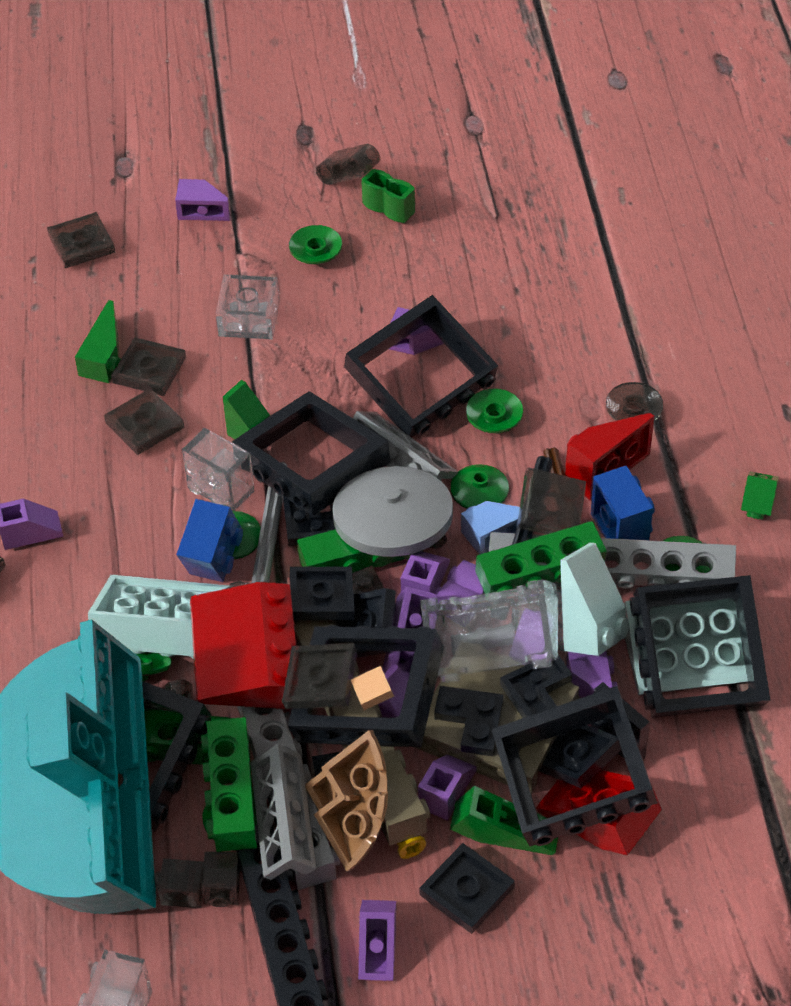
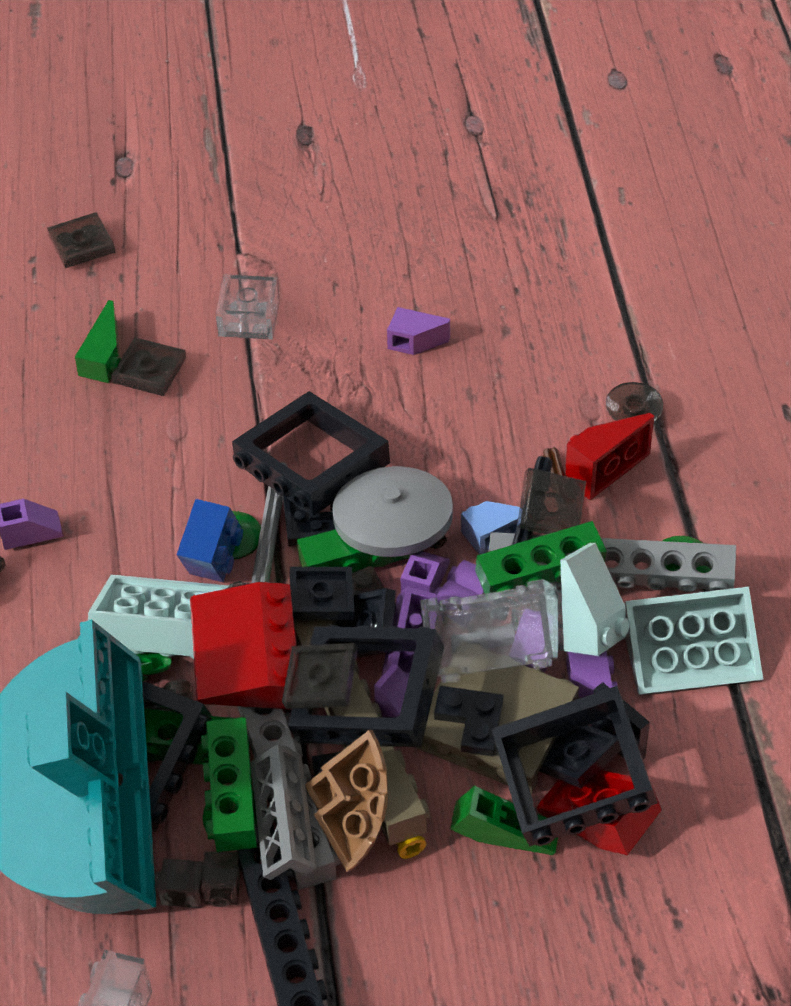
clear smoke plate [104,388,184,455] -> none
medium lavender slope [175,179,230,221] -> none
clear brick [182,427,255,511] -> none
green slope [223,380,270,439] -> none
green dish [289,225,342,264] -> none
clear smoke beam [316,144,381,185] -> none
black piece [344,294,498,438] -> none
light nougat tile [351,666,394,711] -> none
light grey fence [353,411,458,481] -> none
medium lavender slope [358,900,397,981] -> none
green brick [361,169,415,223] -> none
medium lavender slope [418,754,477,820] -> none
black plate [419,842,515,934] -> none
green dish [451,464,509,509] -> none
green dish [466,389,523,433] -> none
black plate [500,651,572,718] -> none
blue brick [591,466,655,541] -> none
black piece [630,575,771,718] -> none
green slope [741,471,779,520] -> none

